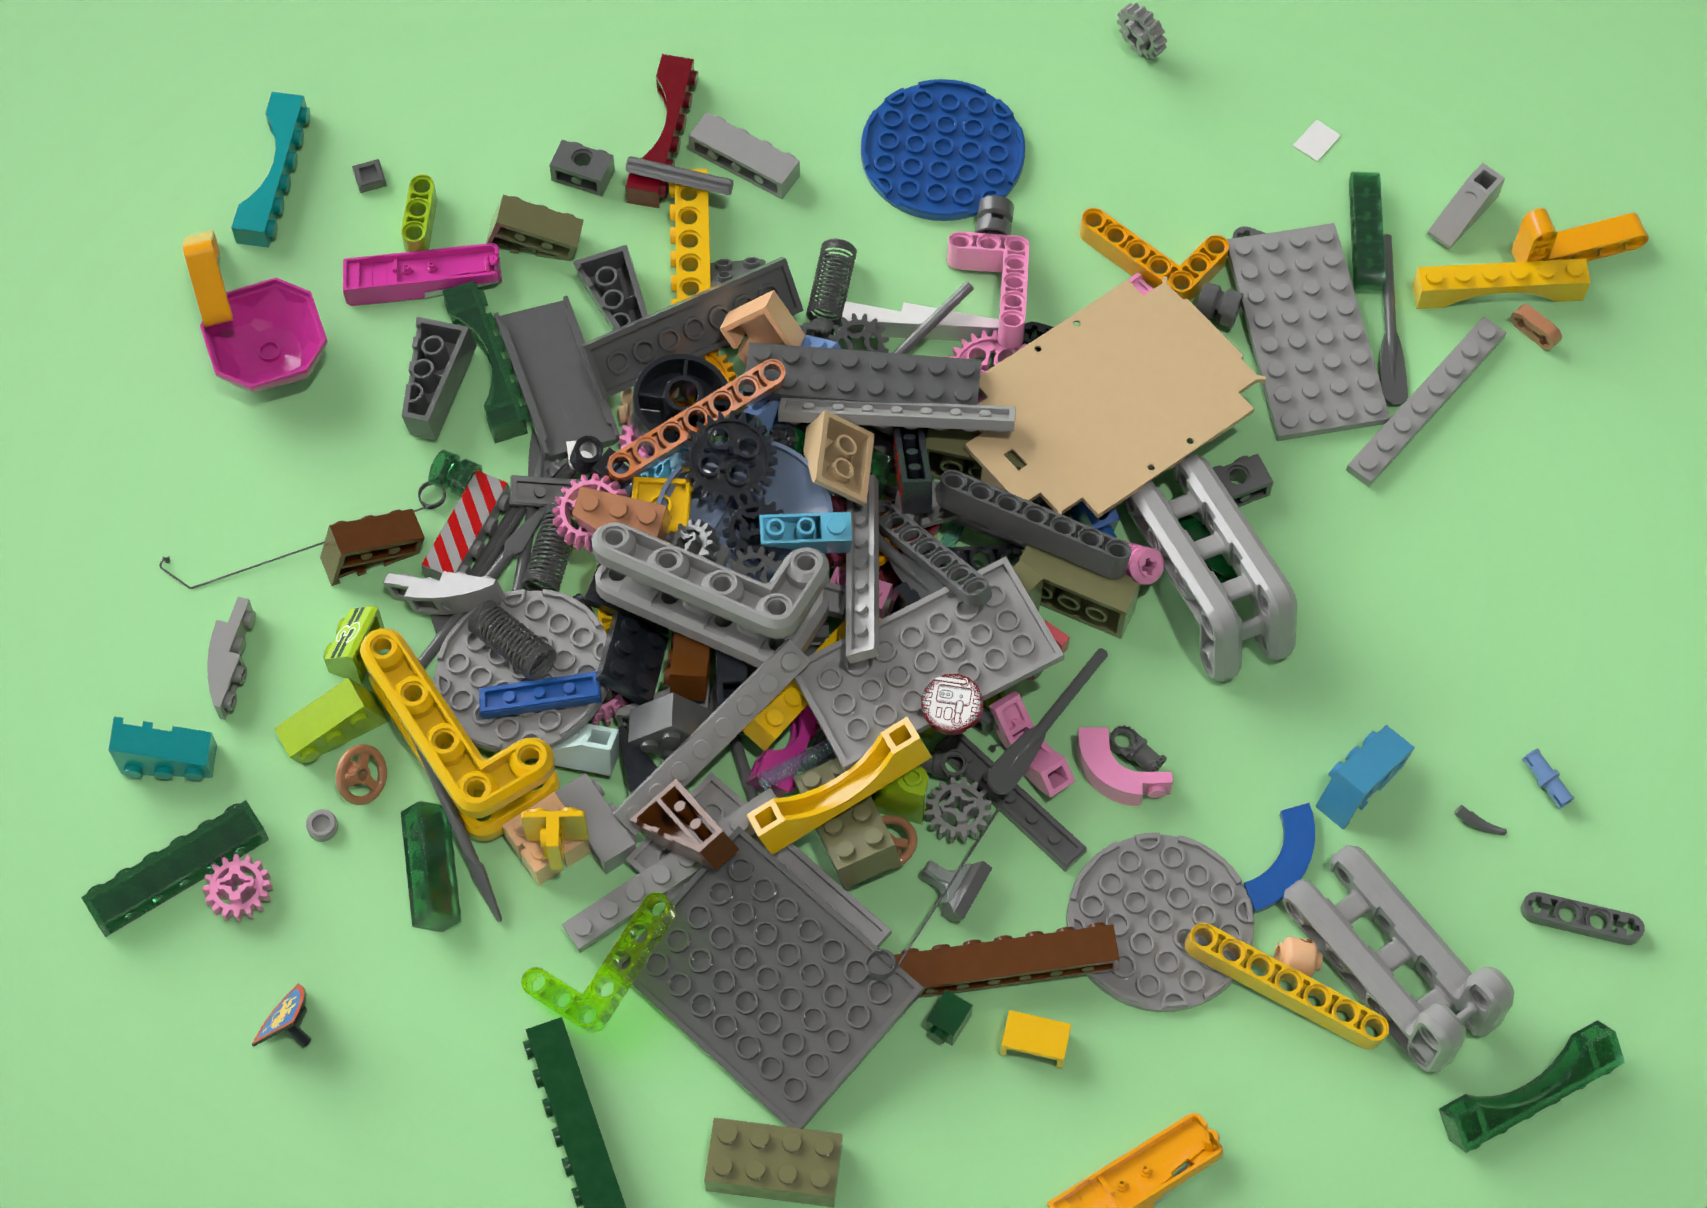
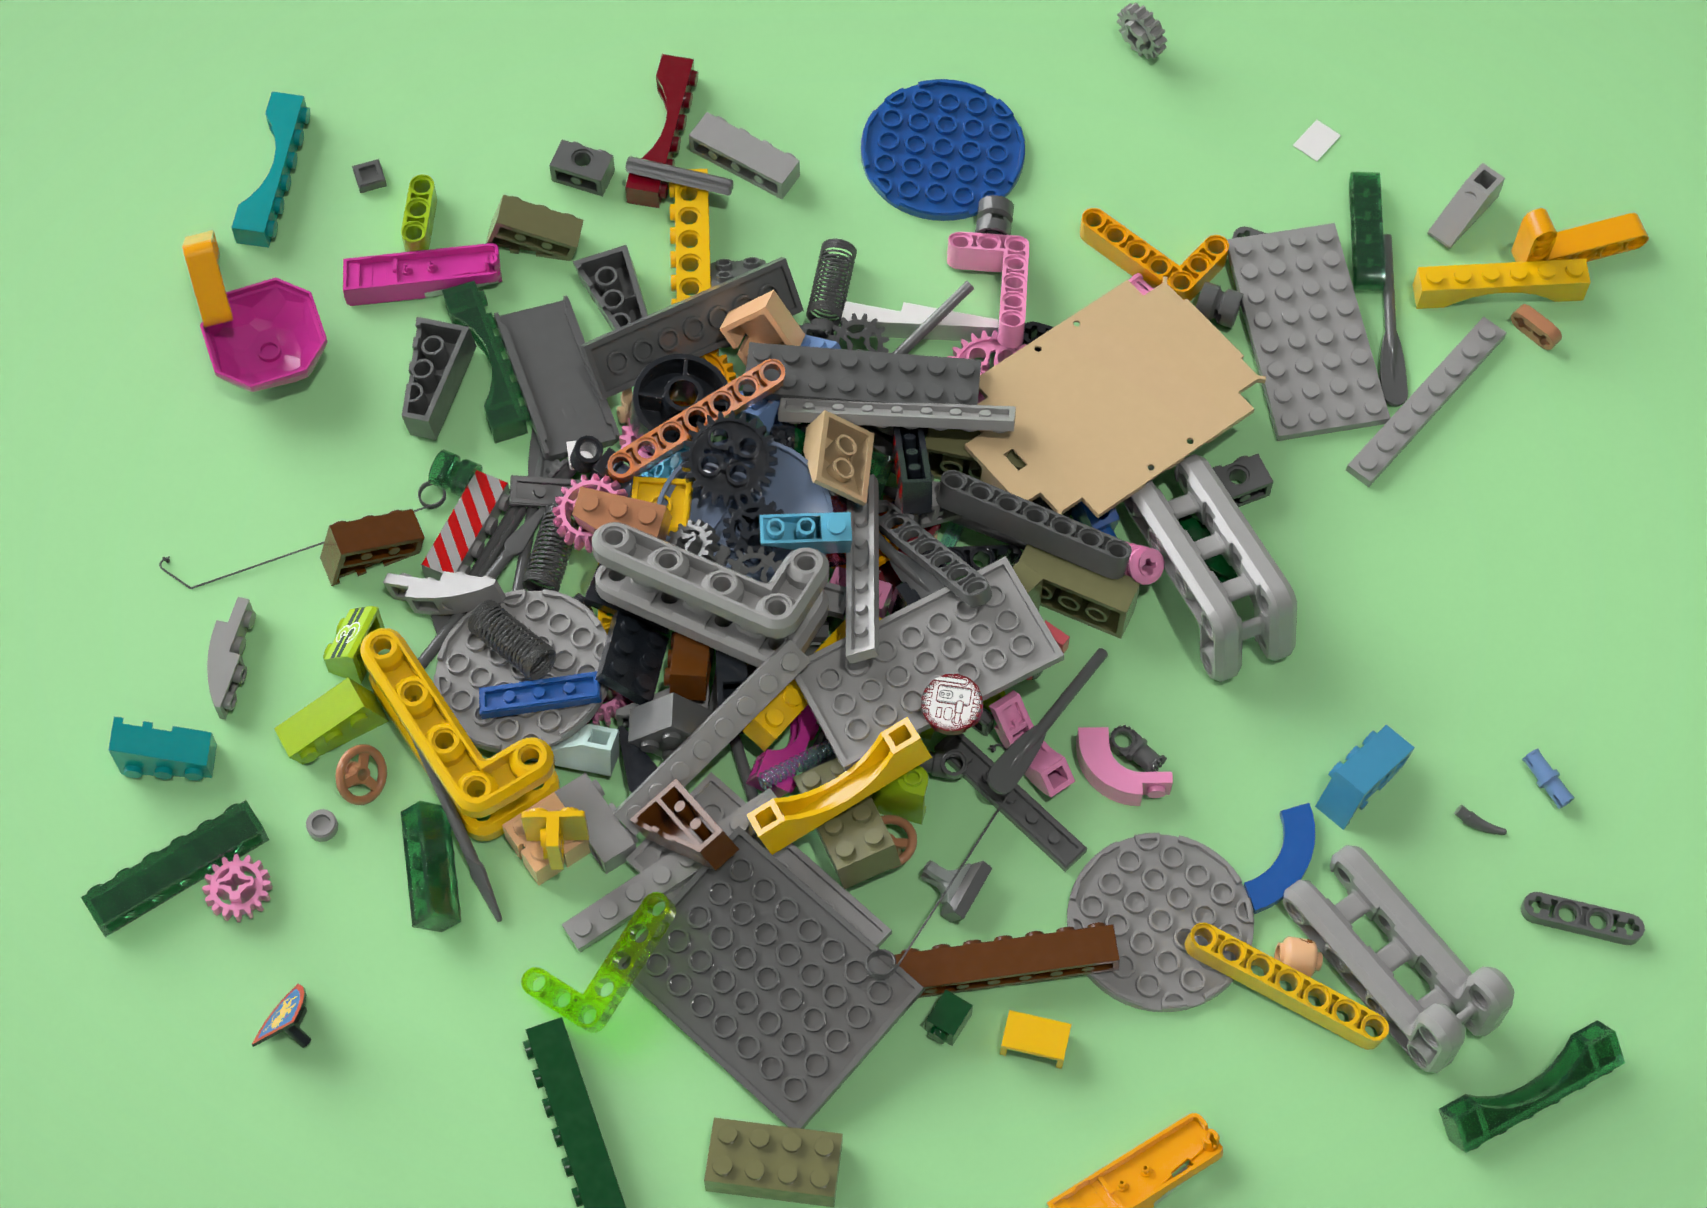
light grey gear [925,777,992,843] -> none

